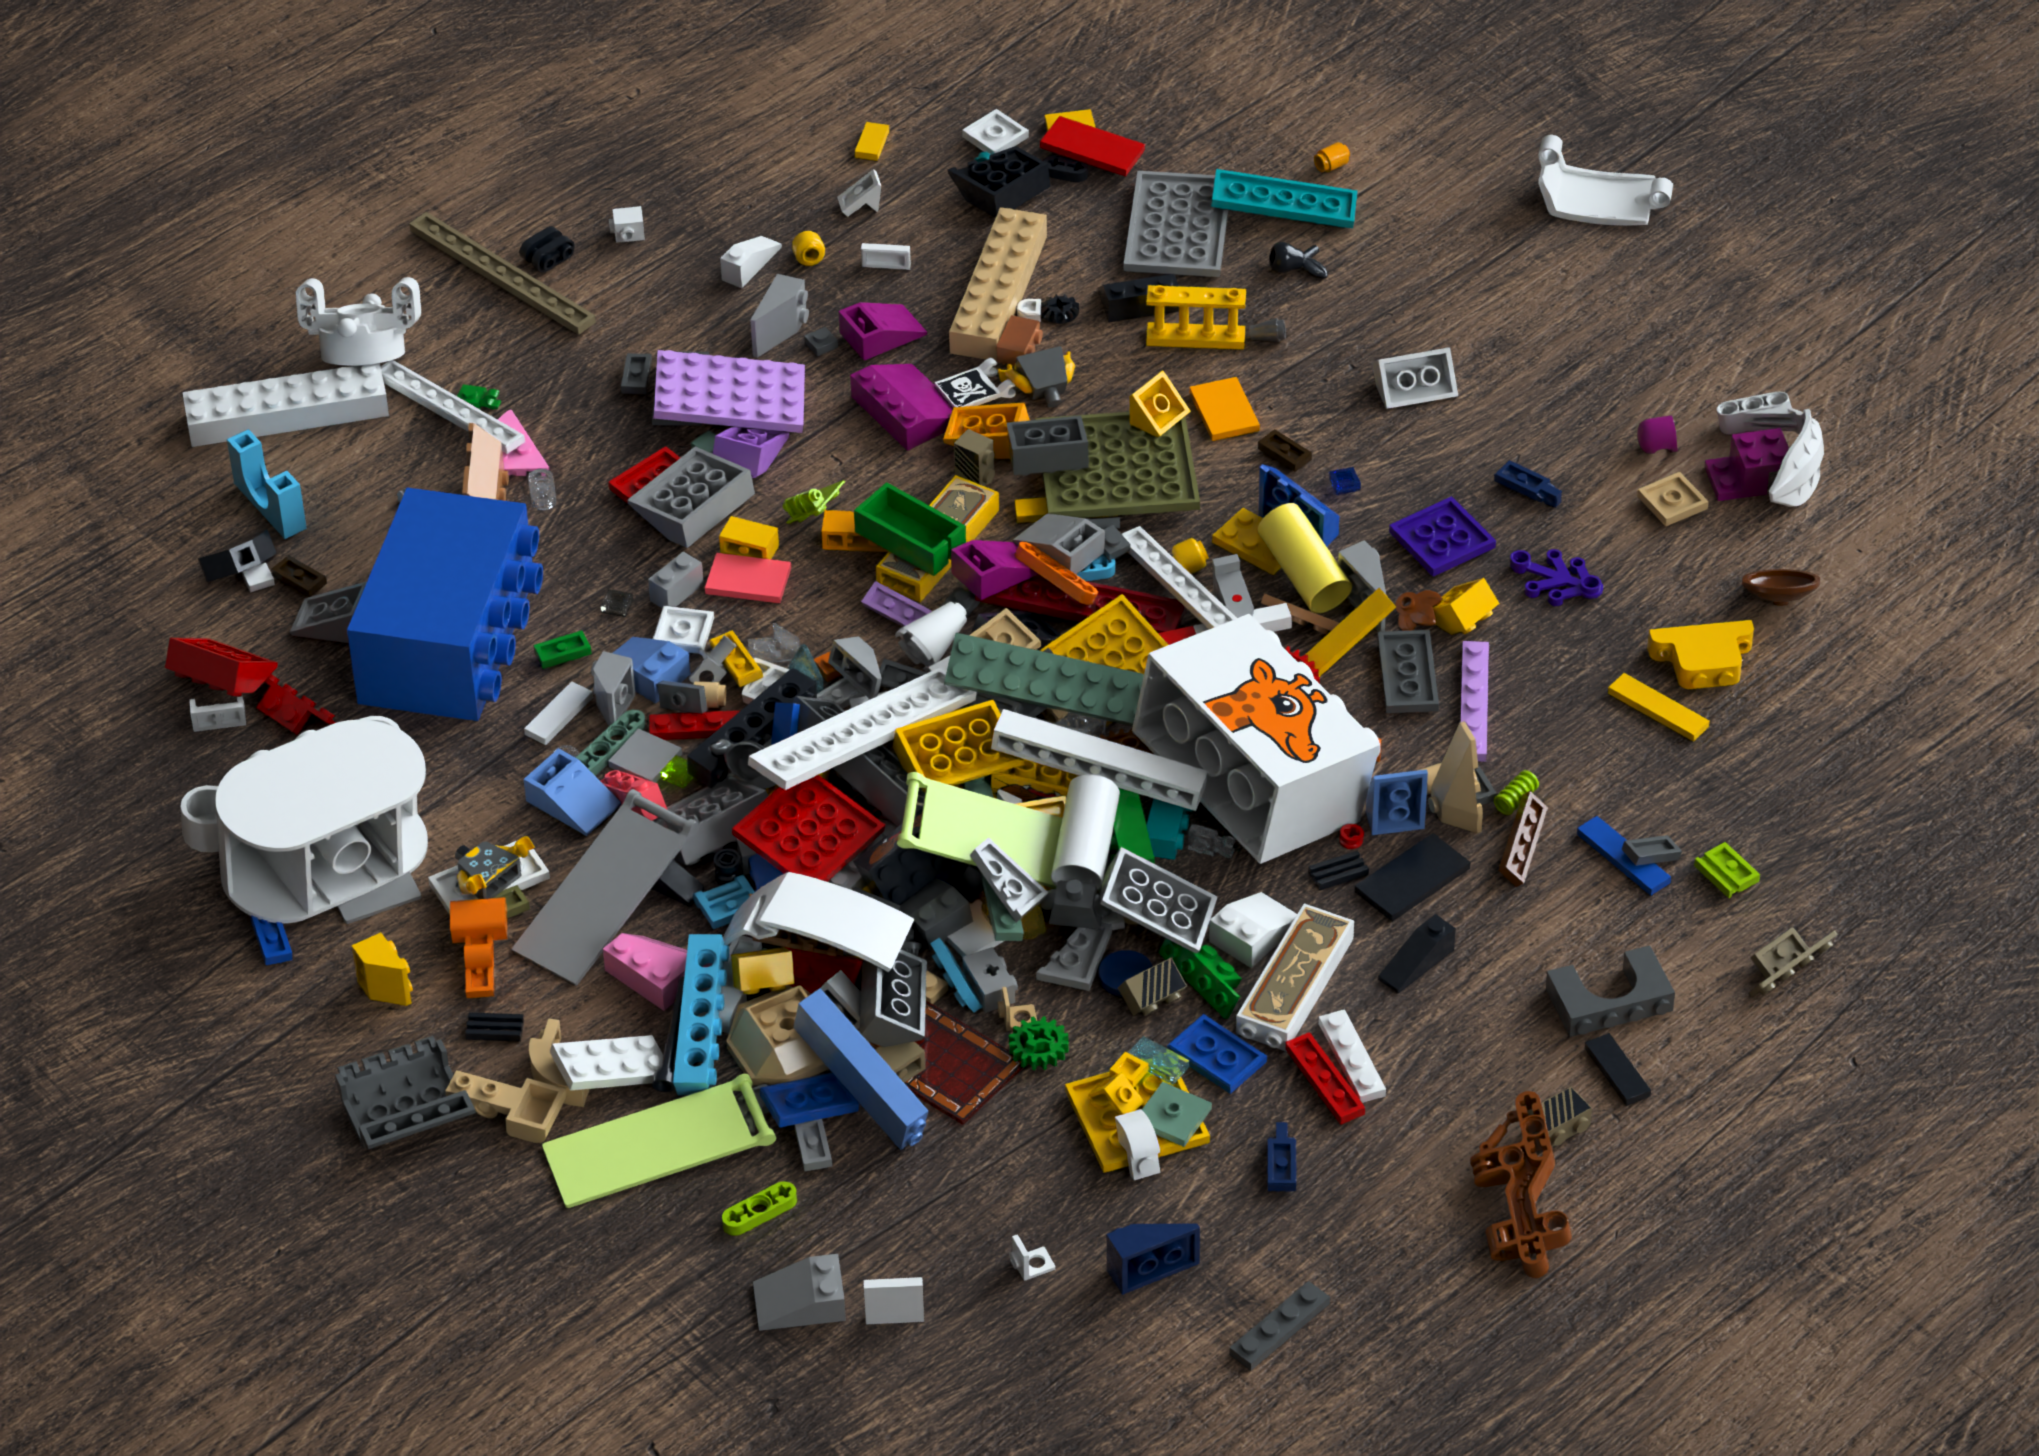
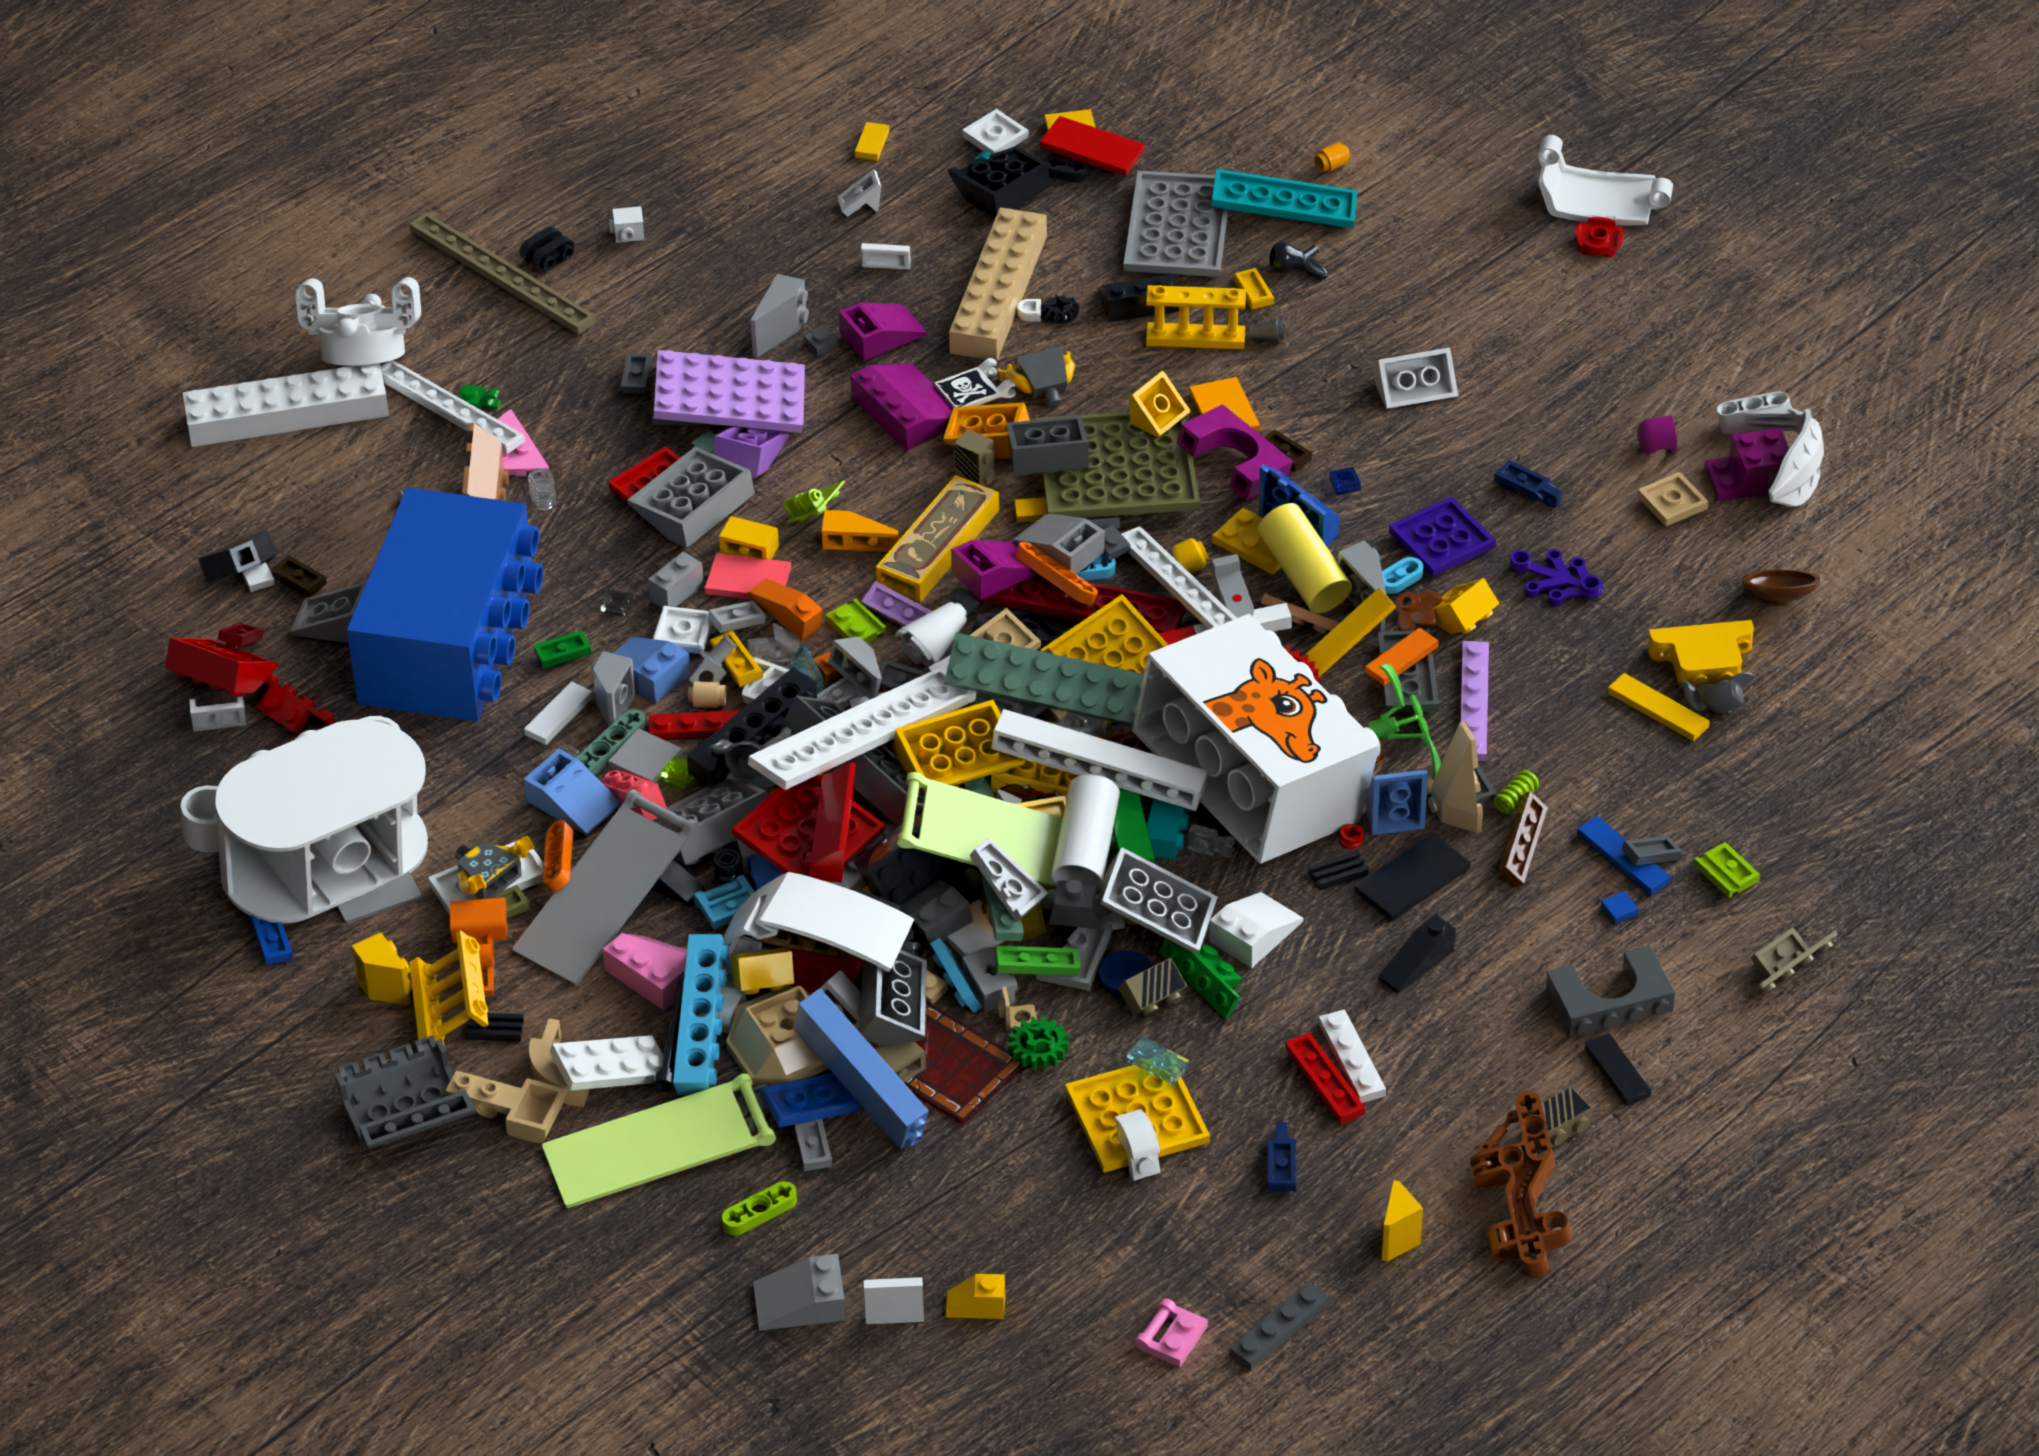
medium azure arch [227,429,307,539] -> none
dark grey plate [657,680,708,714] -> none
white slope [720,236,782,288] -> none
blue tile [771,703,800,745] -> none
yellow head [792,231,825,266] -> none
green piece [854,482,966,576] -> none
nougat brick [996,315,1043,366] -> none
white bracket [1009,1235,1055,1281] -> none
yellow bracket [1088,1072,1144,1115] -> none
dark blue slope [1106,1224,1200,1295] -> none
yellow plate [1110,1052,1149,1087] -> none
sand green plate [1142,1082,1212,1147] -> none
blue tile [1167,1014,1267,1094] -> none
brick [1236,904,1354,1052] -> none
none -> dark red plate [218,623,264,648]
none -> yellow fence [409,930,488,1046]
none -> orange beam [543,819,573,892]
none -> light grey plate [708,600,766,633]
none -> orange slope [748,578,823,641]
none -> red slope [805,763,856,883]
none -> lime plate [826,598,886,644]
none -> yellow slope [946,1274,1005,1319]
none -> bright green plate [995,946,1080,976]
none -> bright pink plate [1134,1298,1208,1367]
none -> magenta arch [1176,404,1293,501]
none -> yellow tile [1233,268,1274,310]
none -> orange tile [1365,628,1439,686]
none -> bright green plant [1368,664,1441,780]
none -> medium azure plate [1382,557,1423,594]
none -> yellow slope [1382,1180,1423,1262]
none -> red plate [1575,217,1624,257]
none -> blue tile [1601,891,1639,924]
none -> dark grey hair [1679,672,1756,715]

